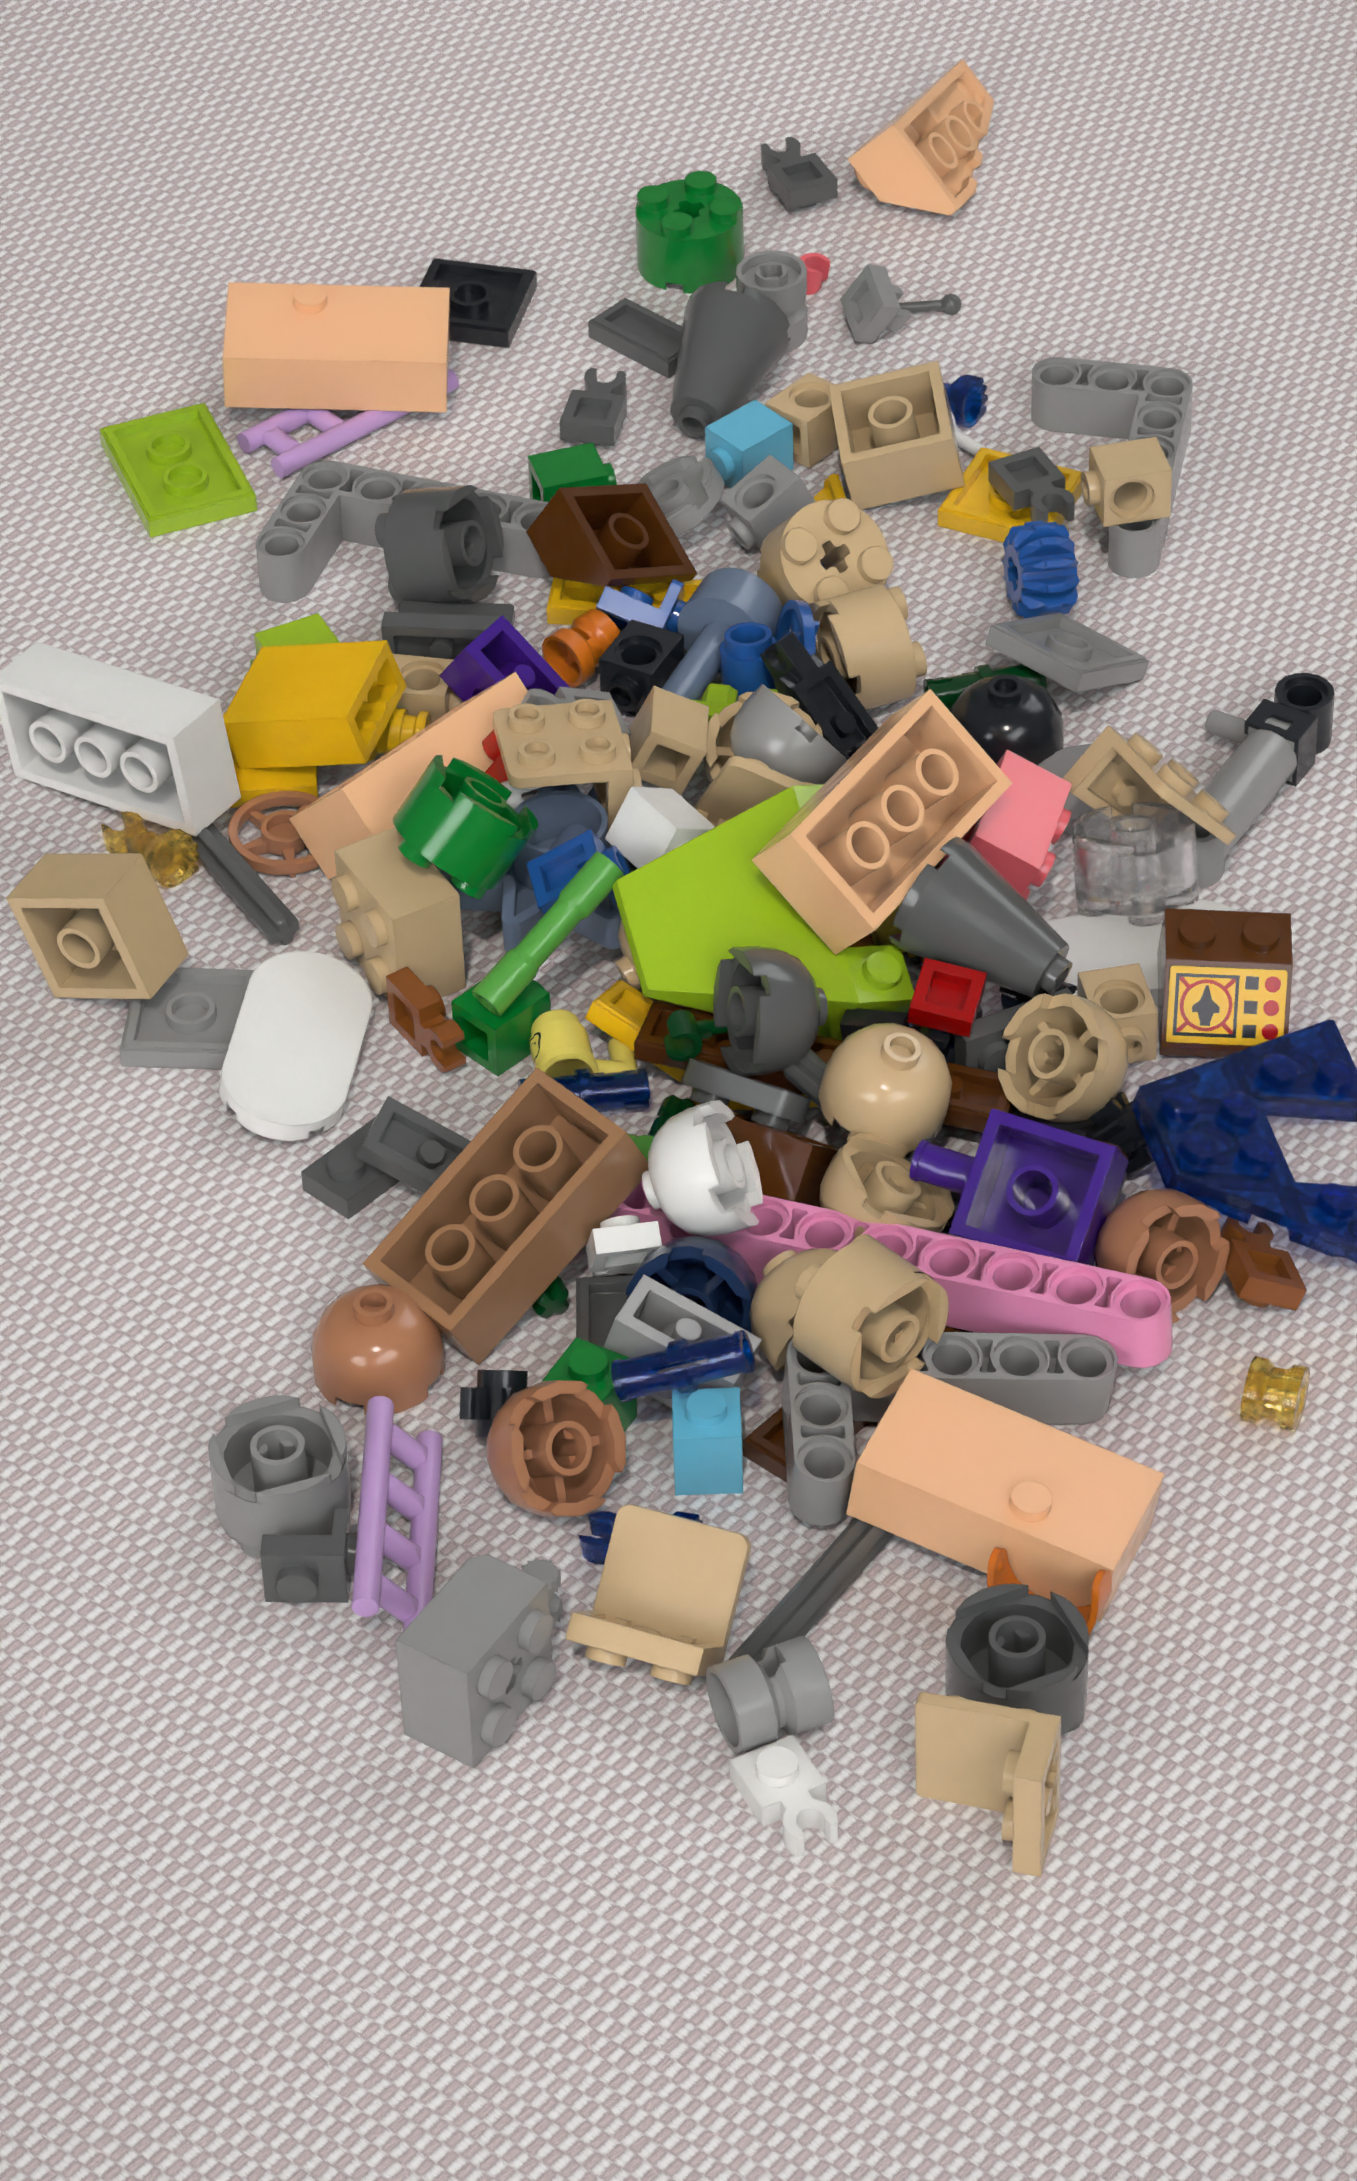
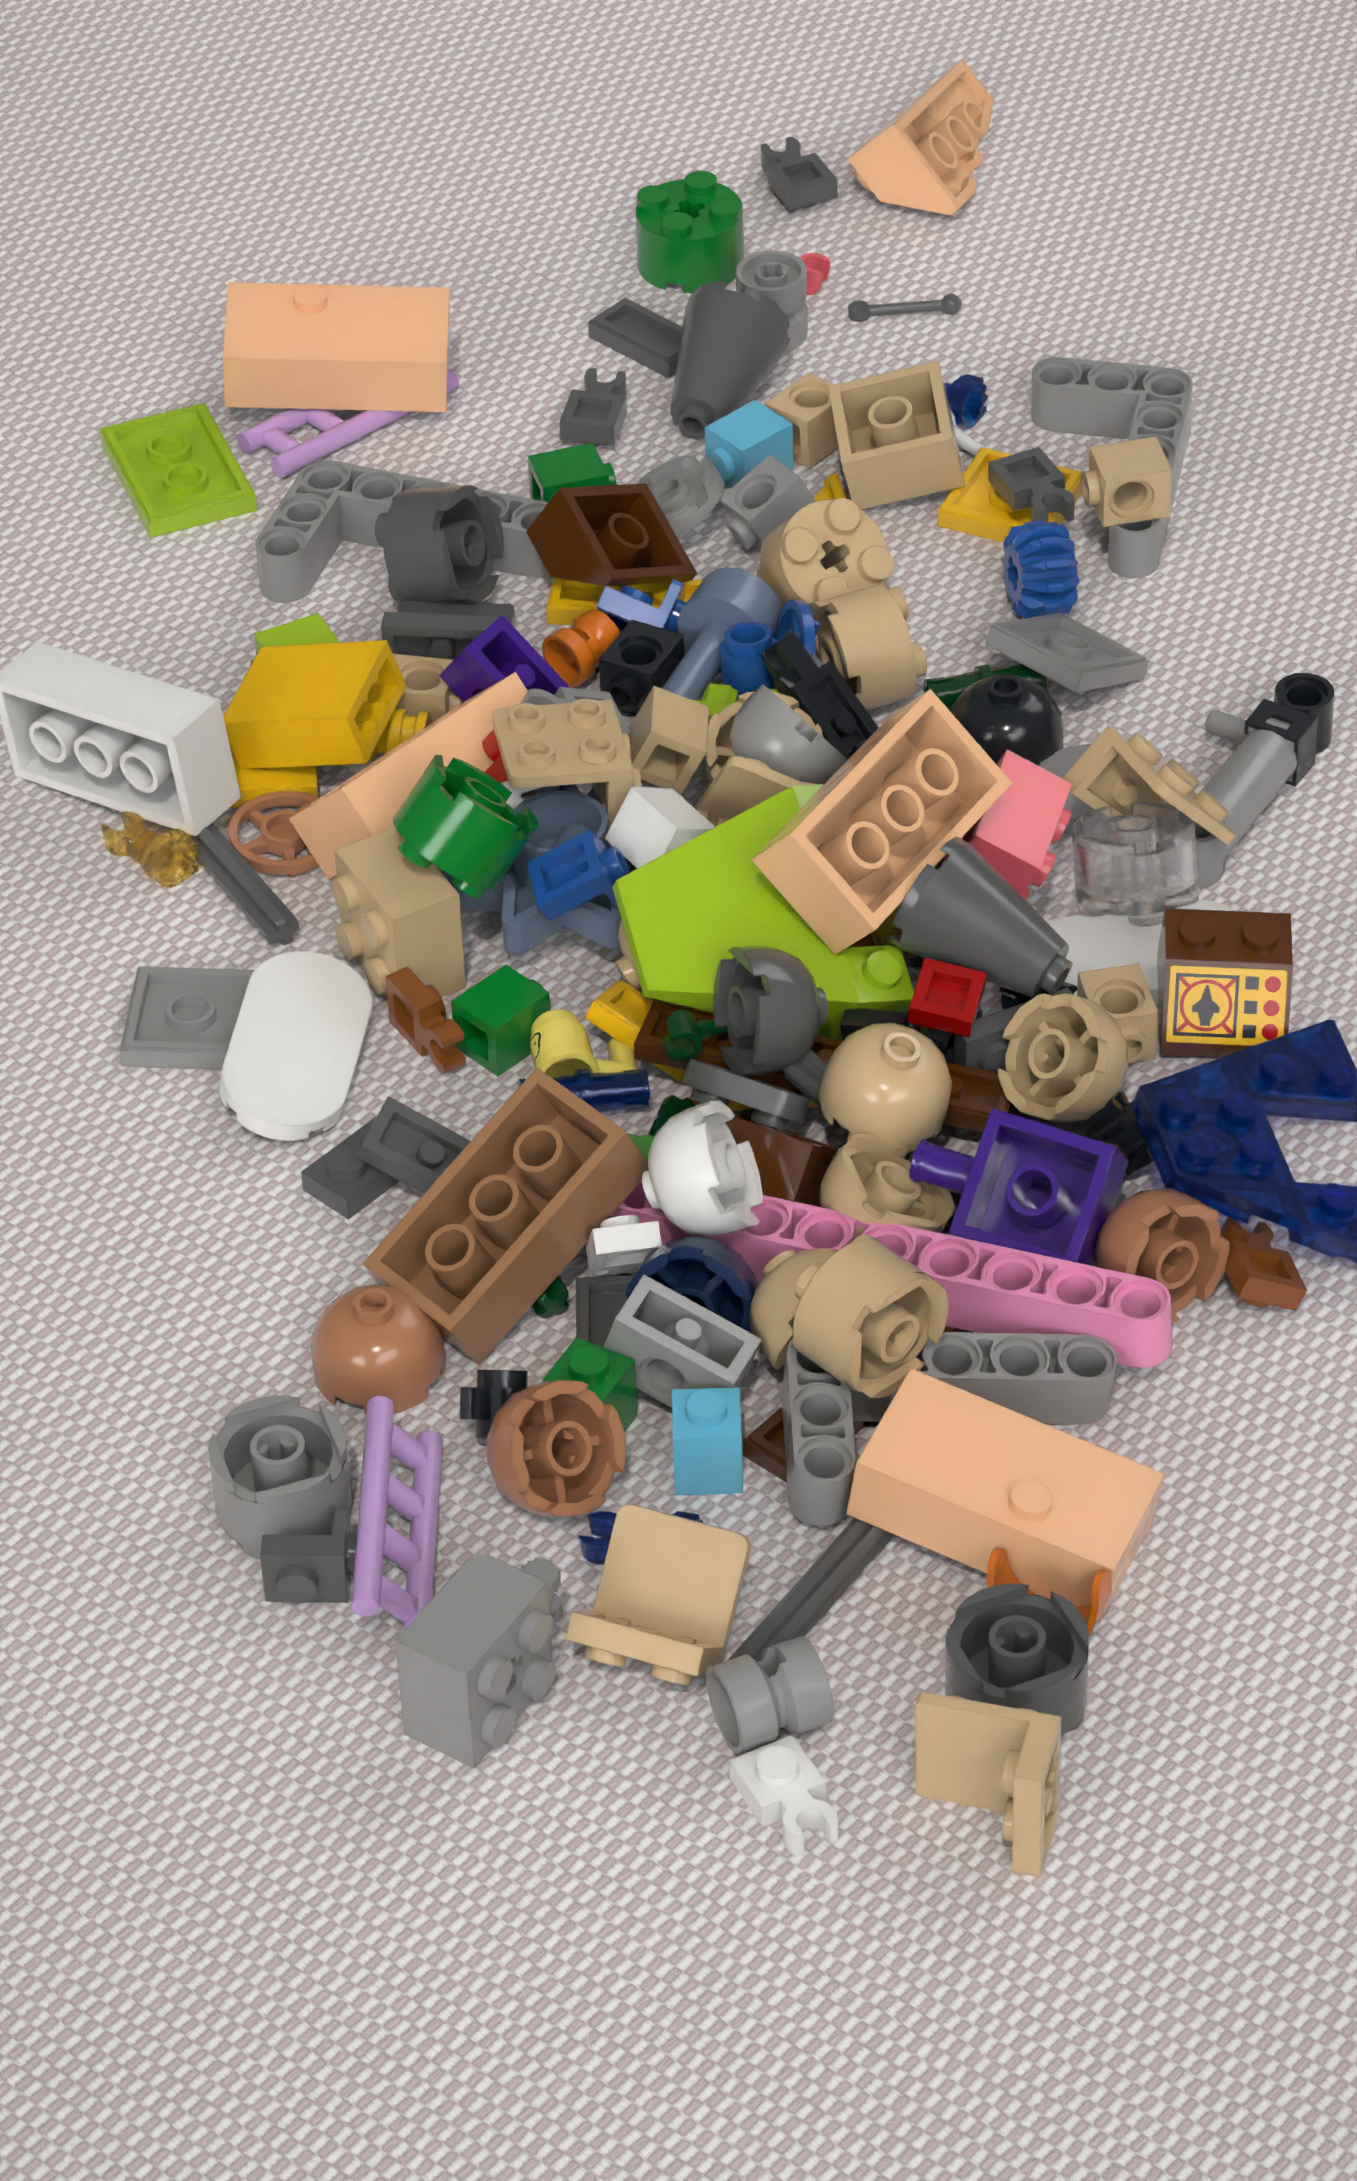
tan brick [6,853,189,999] -> none
black tile [420,258,537,348] -> none
bright green piece [472,852,624,1017] -> none
clear blue pin [611,1330,755,1402] -> none
light grey tile [840,264,912,344] -> none
clear yellow wheel [1240,1356,1310,1432] -> none

